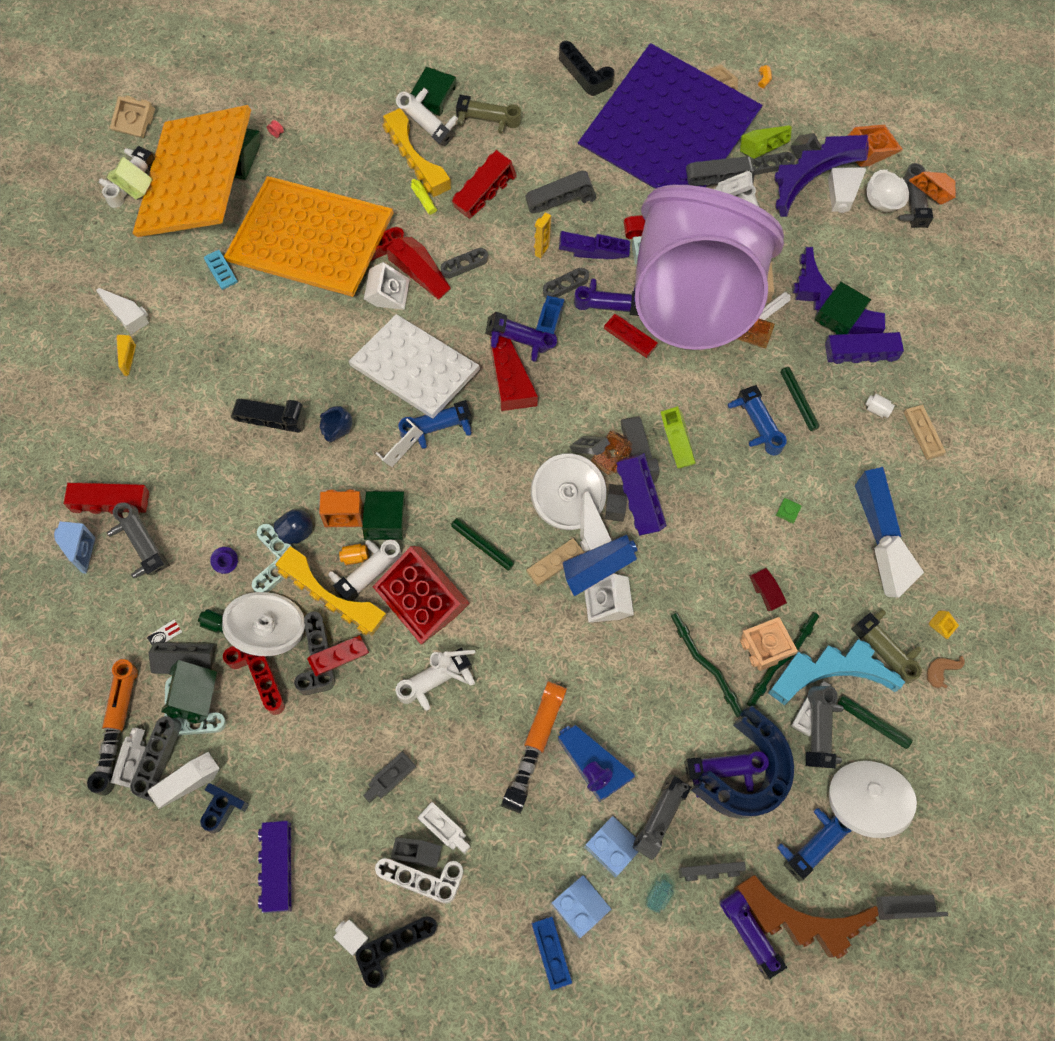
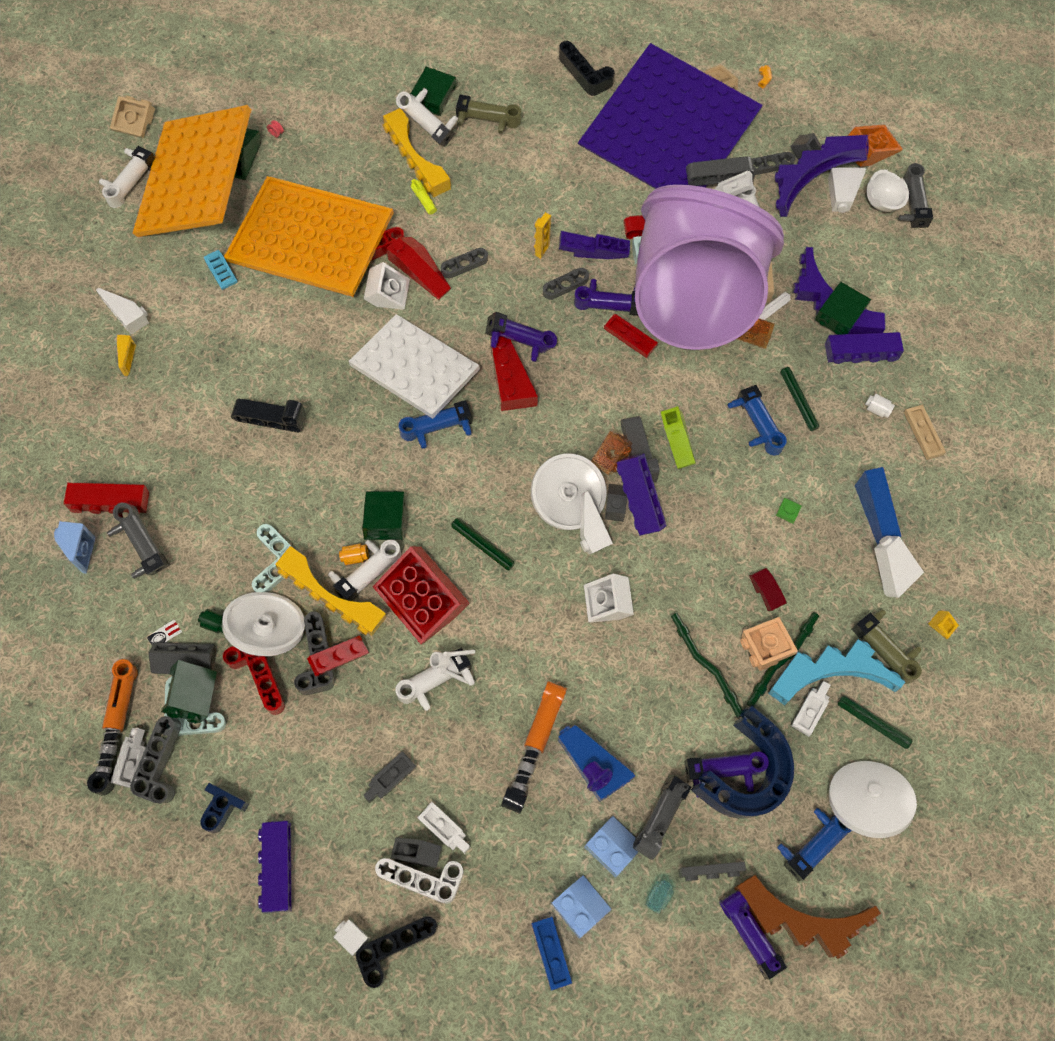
yellowish green panel [107,157,152,199] -> none
white slope [148,752,220,809] -> none
dark purple piece [210,547,238,574] -> none
dark blue hair [274,509,313,544] -> none
dark blue hair [319,406,353,443] -> none
orange brick [319,489,364,527] -> none
white piece [376,419,423,467] -> none
red wedge [452,150,517,219] -> none
dark grey beam [525,171,596,214] -> none
tan plate [526,538,585,587] -> none
blue slope [536,296,564,334] -> none
blue slope [562,535,638,596] -> none
dark grey plate [569,436,610,455] -> none
lime slope [740,125,792,159] -> none
dark grey piece [806,686,844,769] -> none
dark grey panel [876,895,948,920] -> none
orange slope [909,172,956,205] -> none
medium nougat piece [927,656,965,688] -> none

